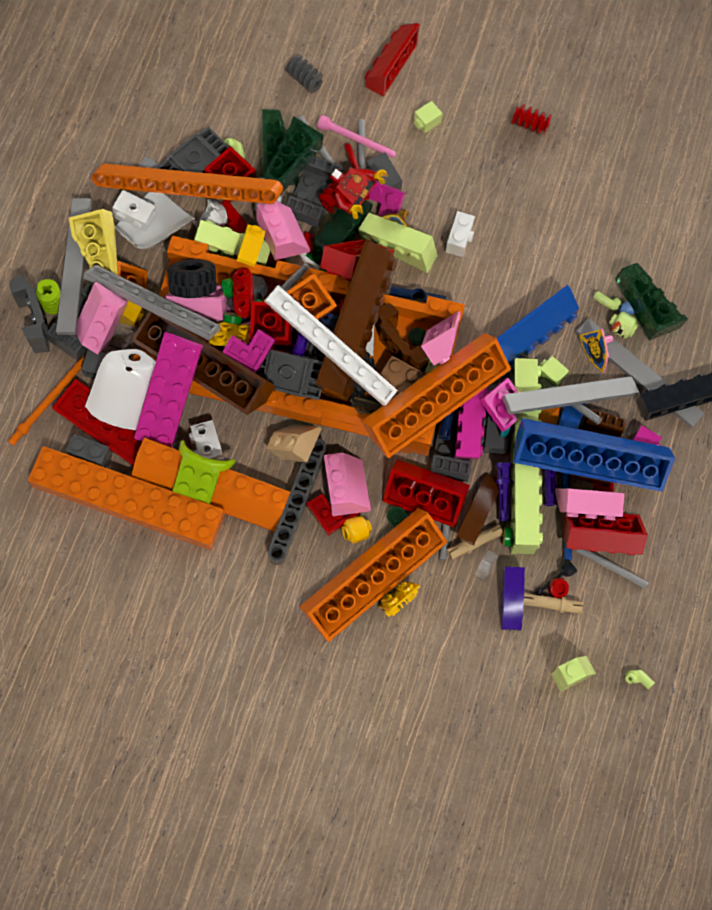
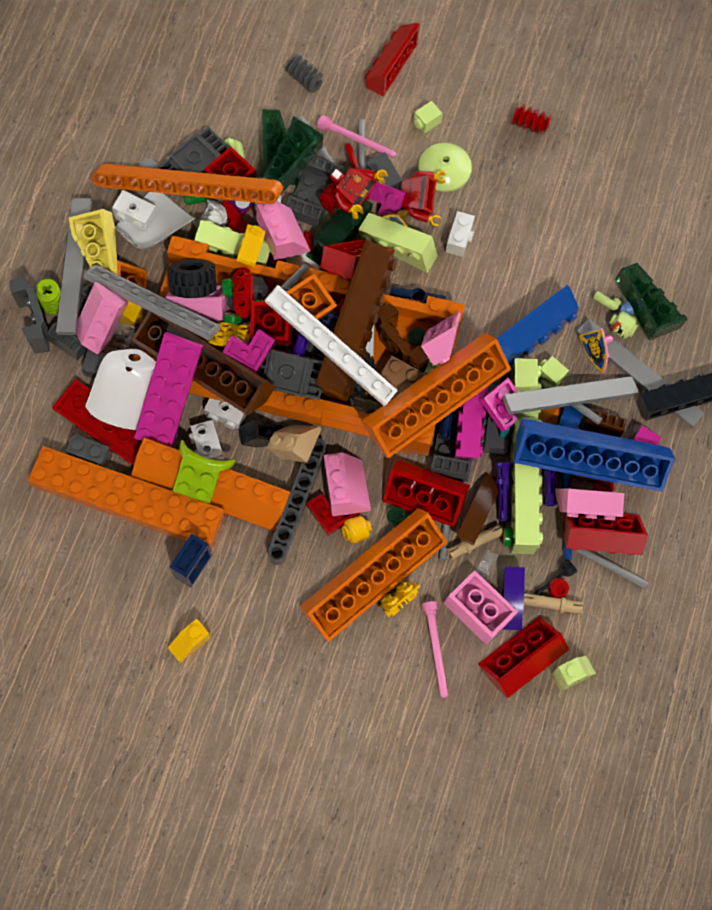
orange bar [8,356,85,446] -> none
yellowish green arm [625,670,655,689] -> none
none -> yellow slope [168,619,211,663]
none -> dark blue window [169,534,212,588]
none -> green arm [183,195,211,205]
none -> white brick [204,398,247,430]
none -> tile [230,200,255,216]
none -> black slope [239,420,283,448]
none -> red torso [400,170,446,227]
none -> yellowish green dish [418,143,472,192]
none -> bright pink piece [421,601,448,698]
none -> bright pink slope [444,570,518,645]
none -> red slope [478,617,569,698]

